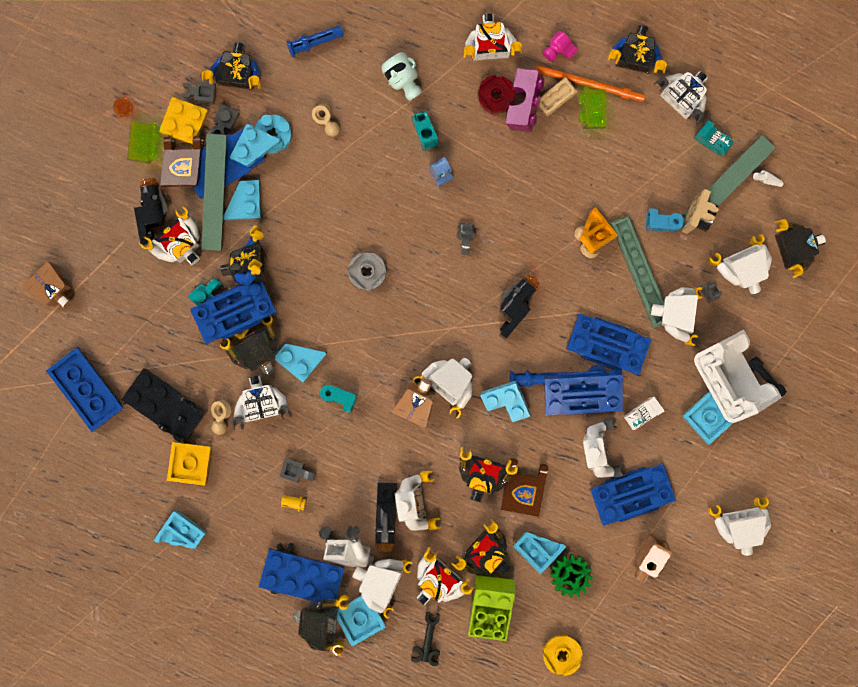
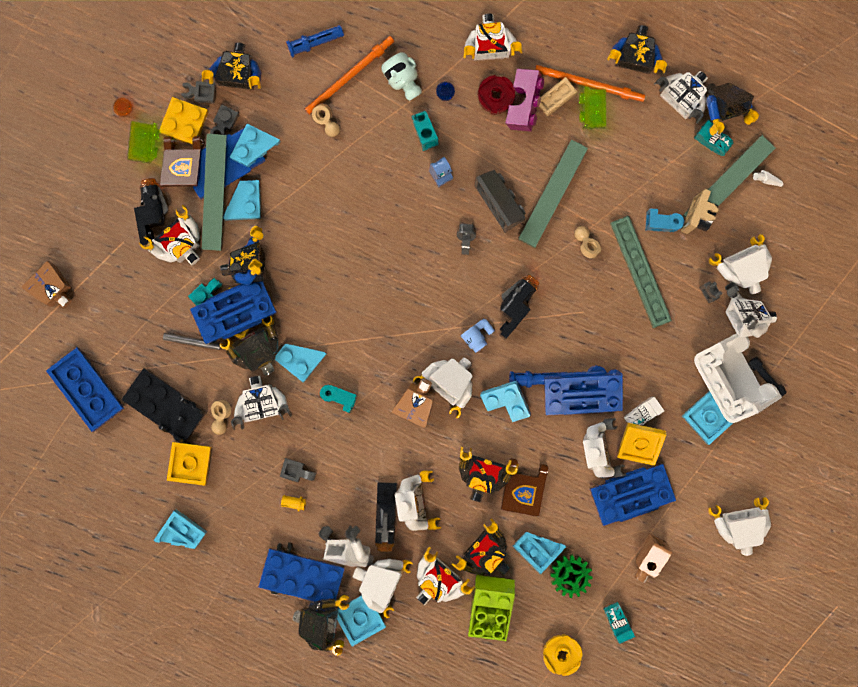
medium azure plate [255,115,292,154] -> none
light grey plate [348,253,386,291] -> none
pearl dark grey bar [411,612,440,666] -> none
dark pink piece [542,31,578,63] -> none
blue piece [566,313,652,375] -> none
light orange wing [579,207,618,254] -> none
white torso [651,287,703,346] -> none
clear smoke torso [774,219,826,278] -> none
none -> flat silver bar [163,333,221,350]
none -> orange bar [305,36,395,115]
none -> clear blue plate [436,82,455,101]
none -> light blue piece [460,319,495,353]
none -> dark grey slope [474,170,526,233]
none -> sand green tile [518,140,588,248]
none -> teal leg [603,602,635,644]
none -> yellow plate [617,423,666,466]
none -> clear smoke torso [706,83,759,136]
none -> white torso [725,282,777,338]

